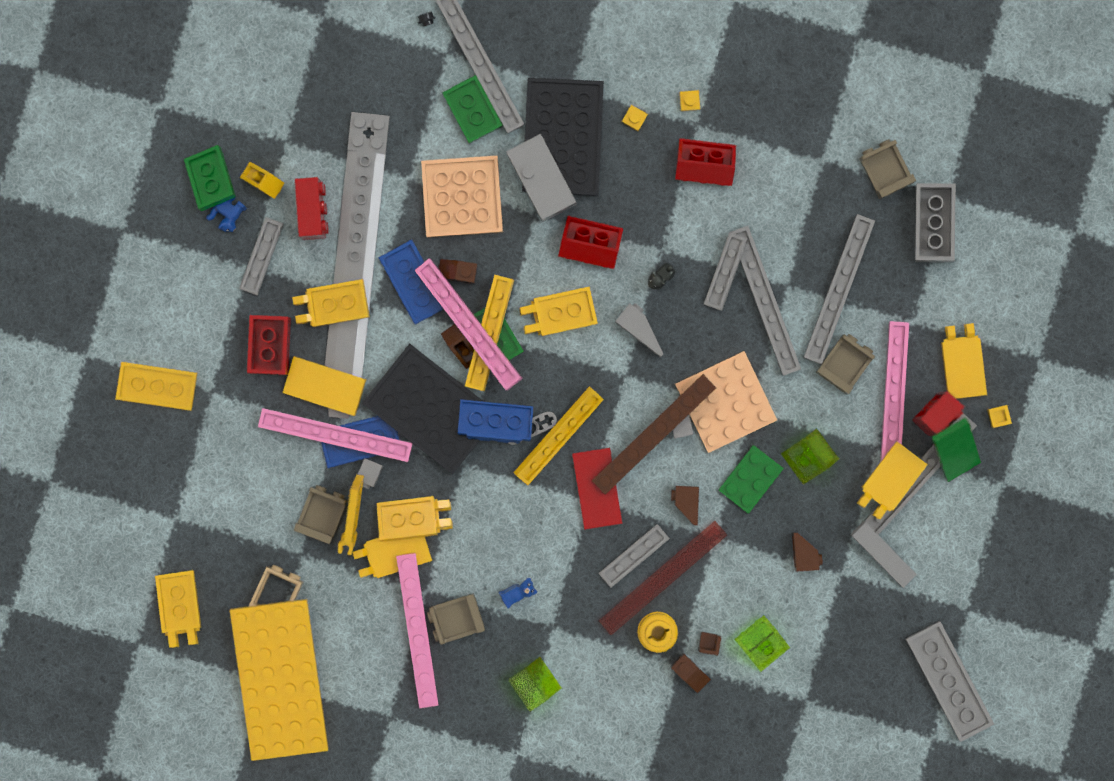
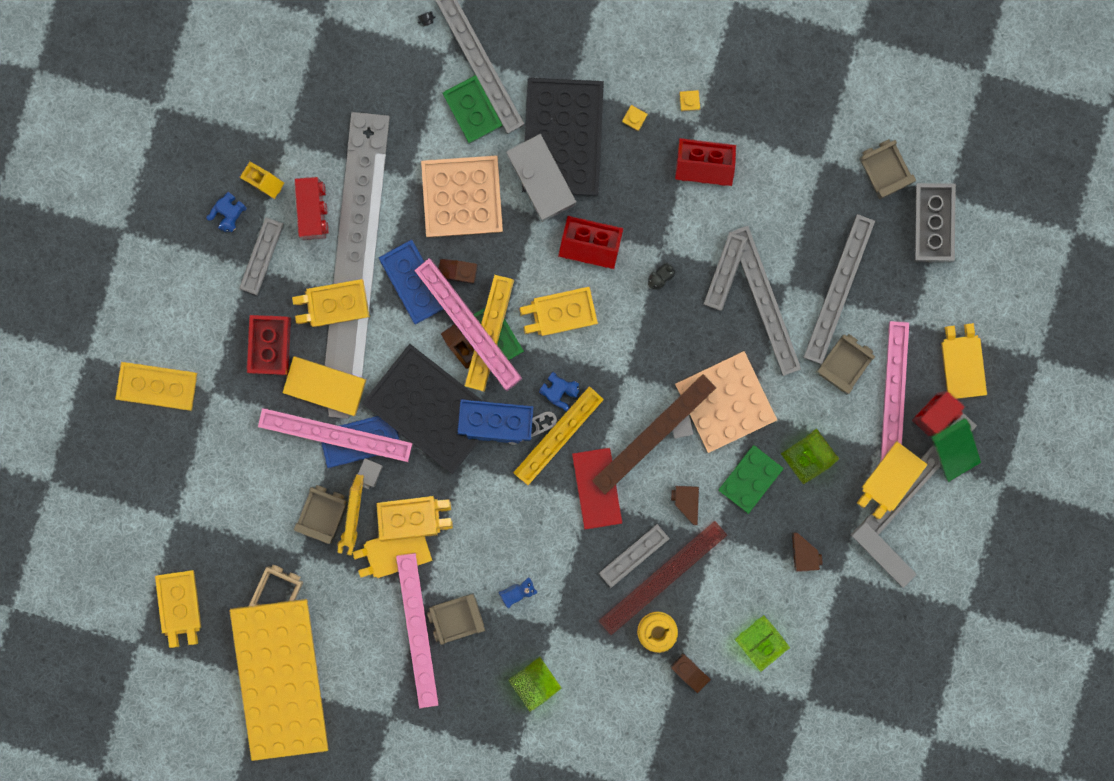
green plate [184,145,236,211] -> none
light grey slope [615,303,663,357] -> none
reddish brown panel [698,632,722,656] -> none
light grey plate [905,621,994,742] -> none
yellow plate [987,405,1012,428] -> none
none -> blue animal [539,372,579,411]

